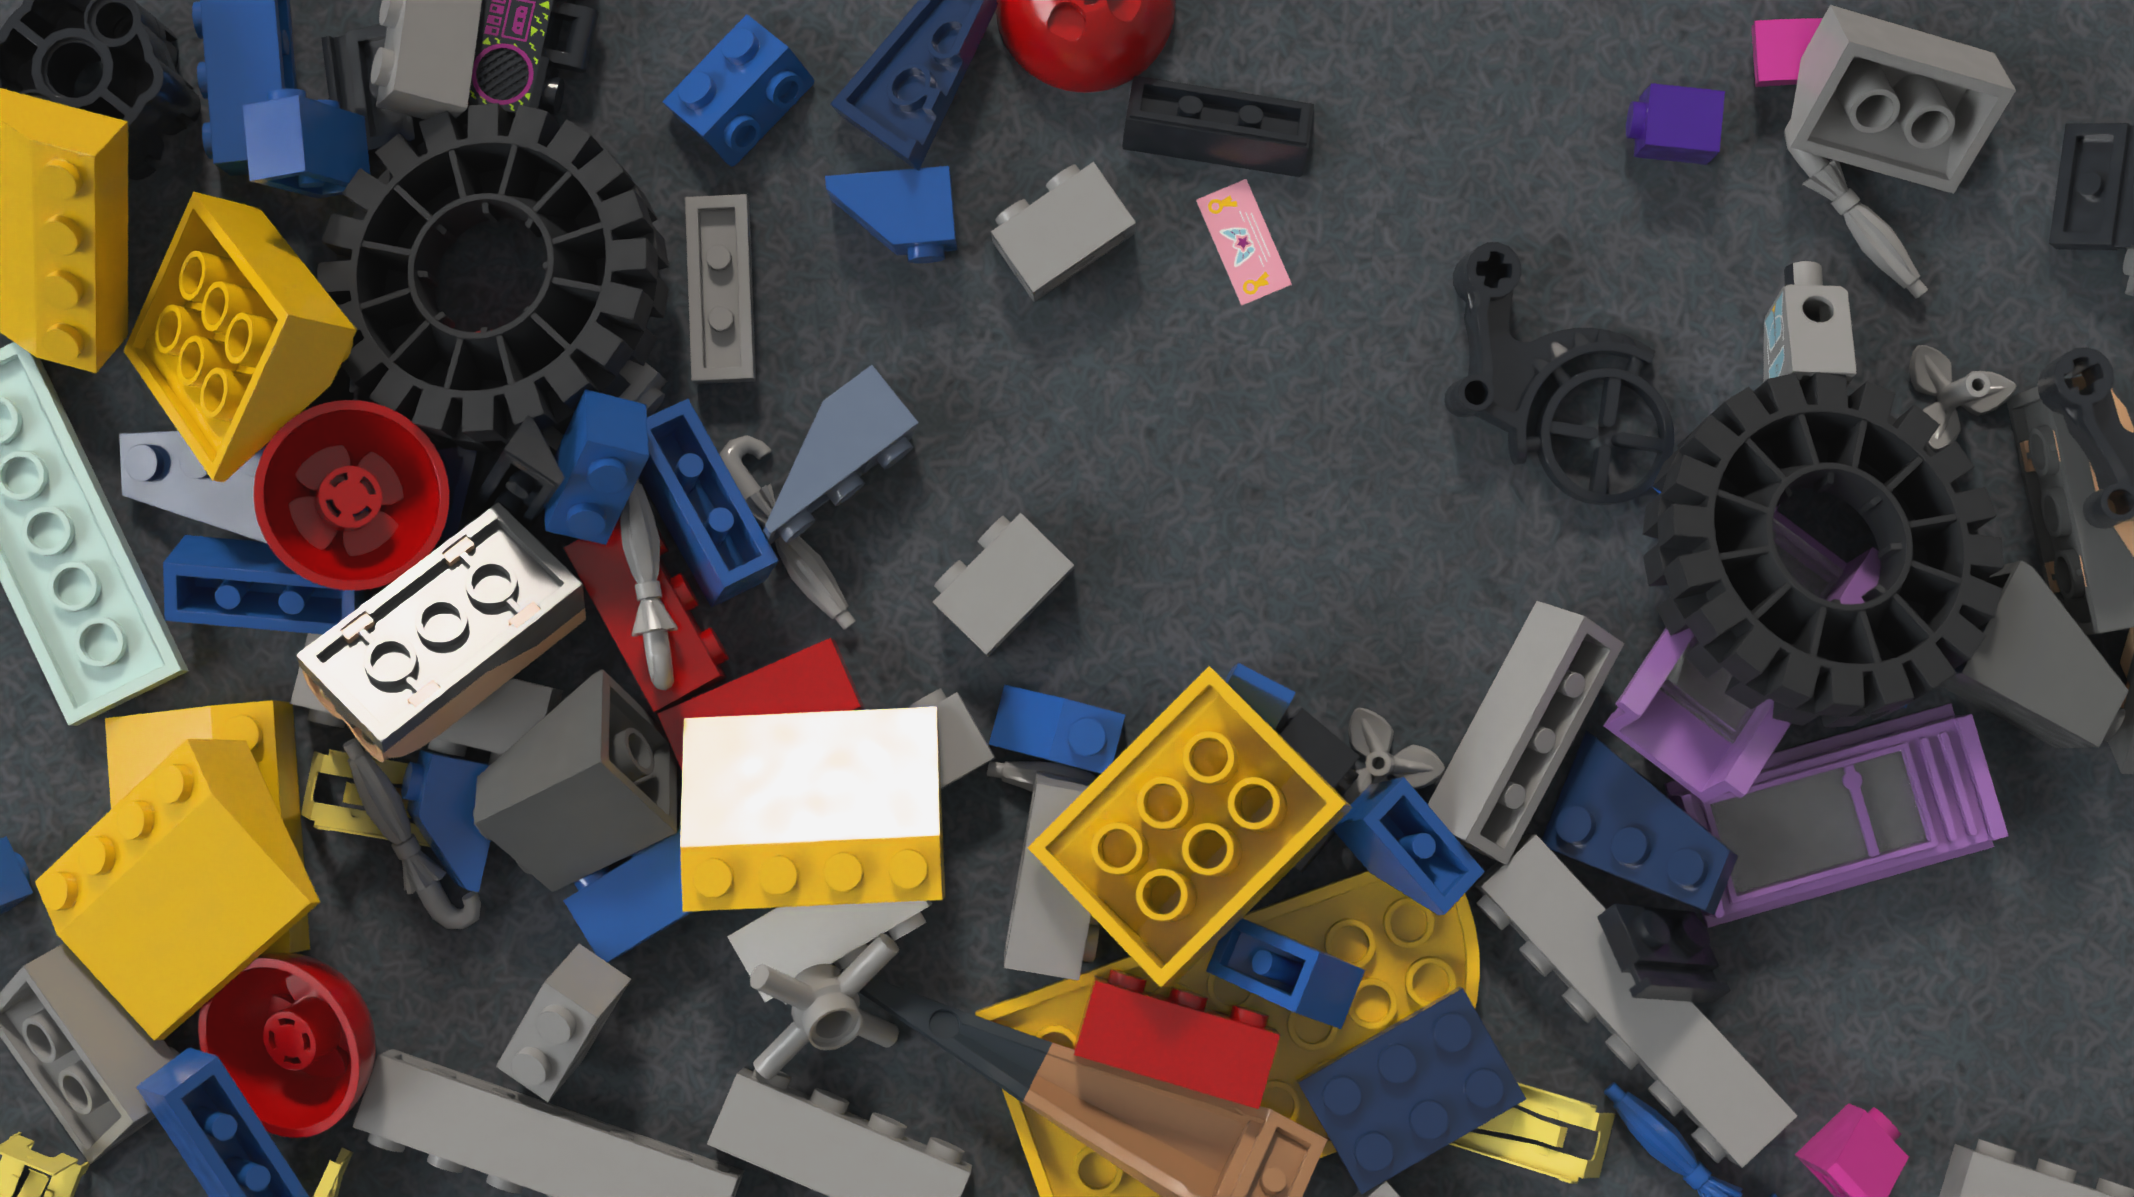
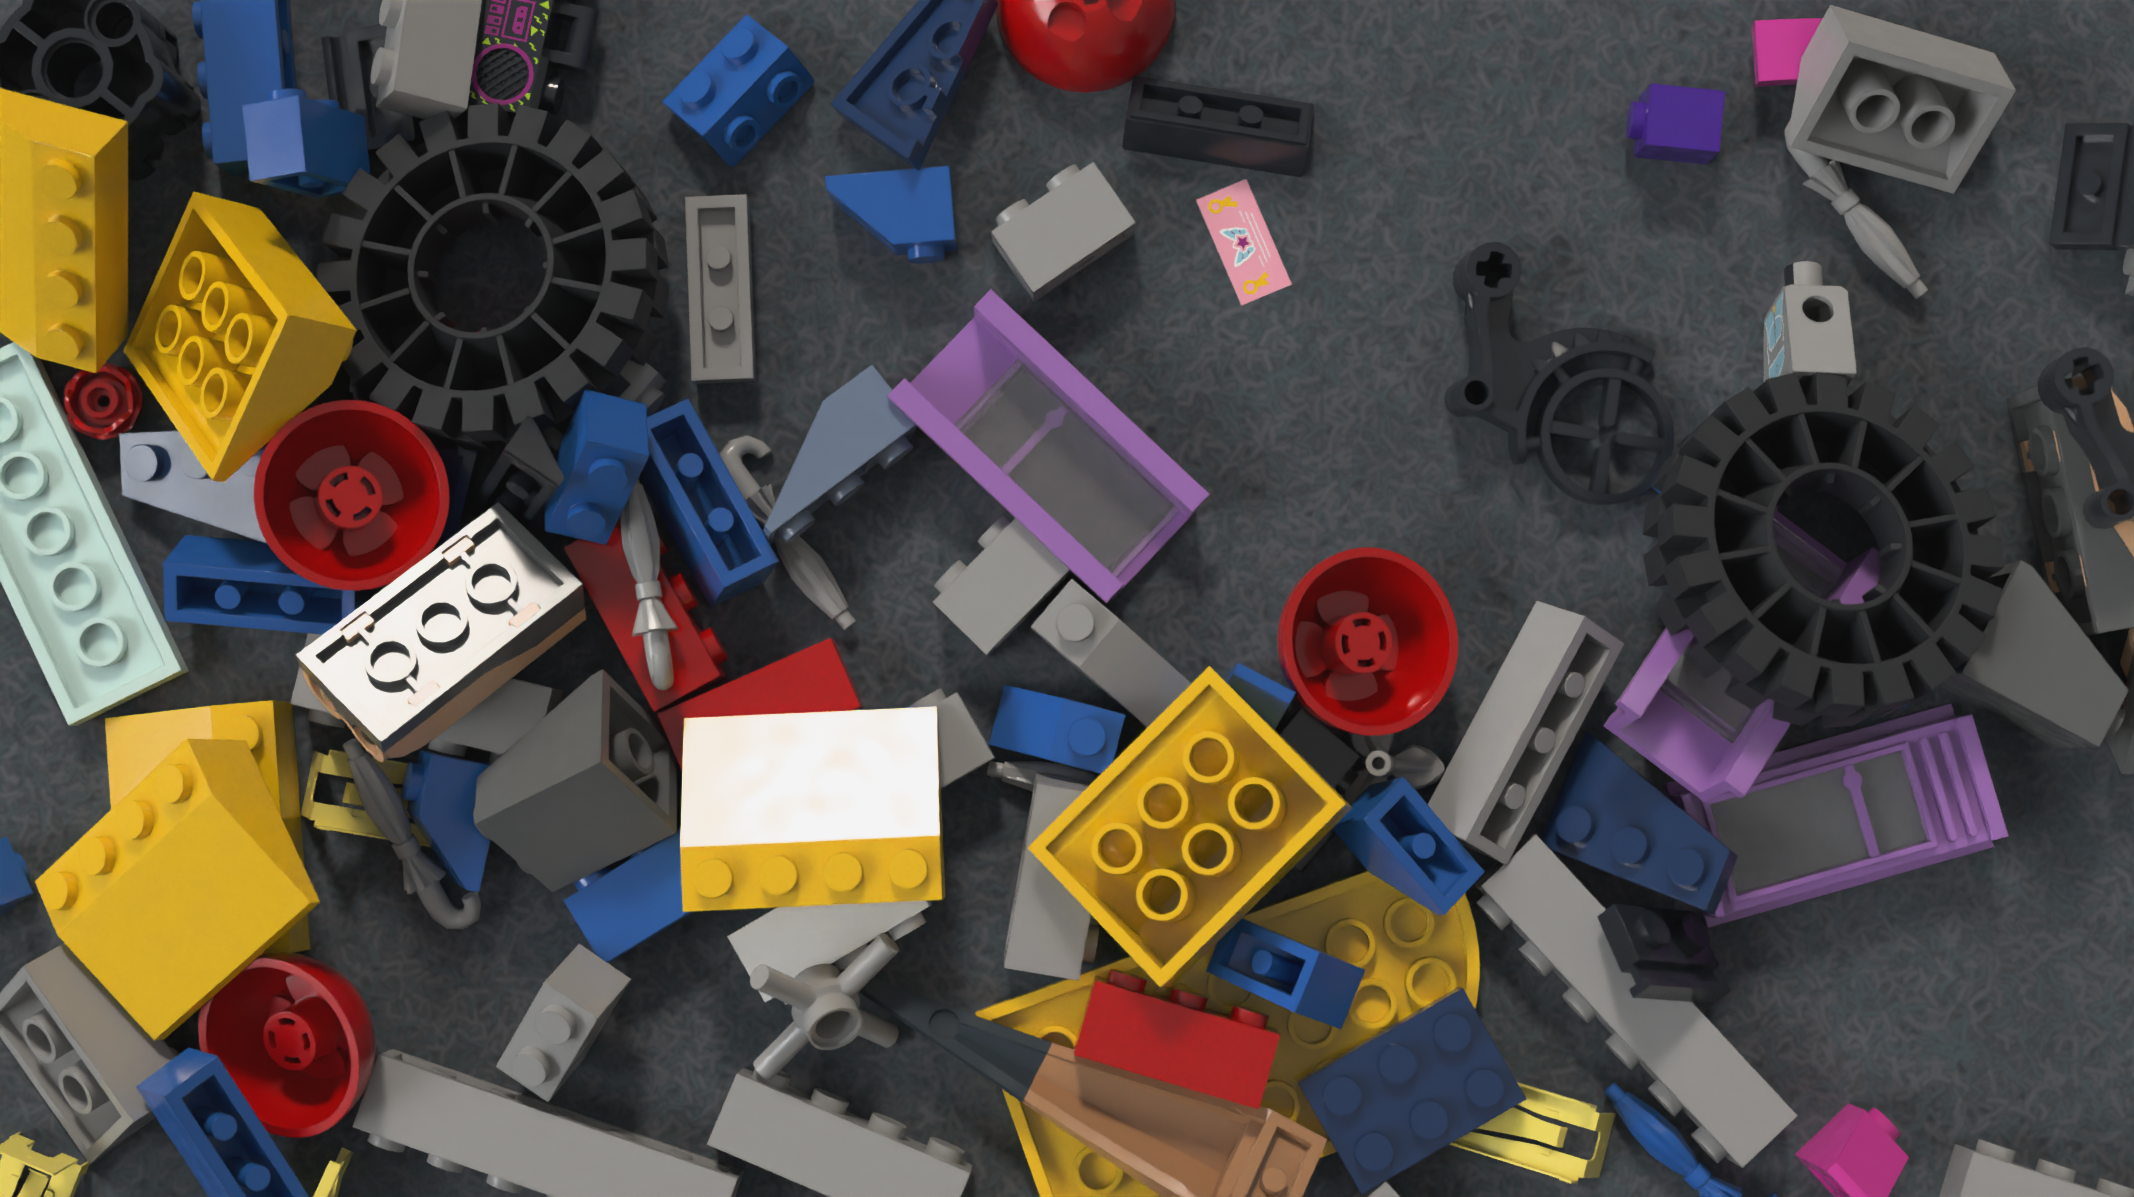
light grey plant [1909,345,2017,451] -> none
none -> red plate [64,362,143,440]
none -> piece [887,289,1209,604]
none -> light grey slope [1031,579,1192,728]
none -> red piece [1277,547,1458,736]

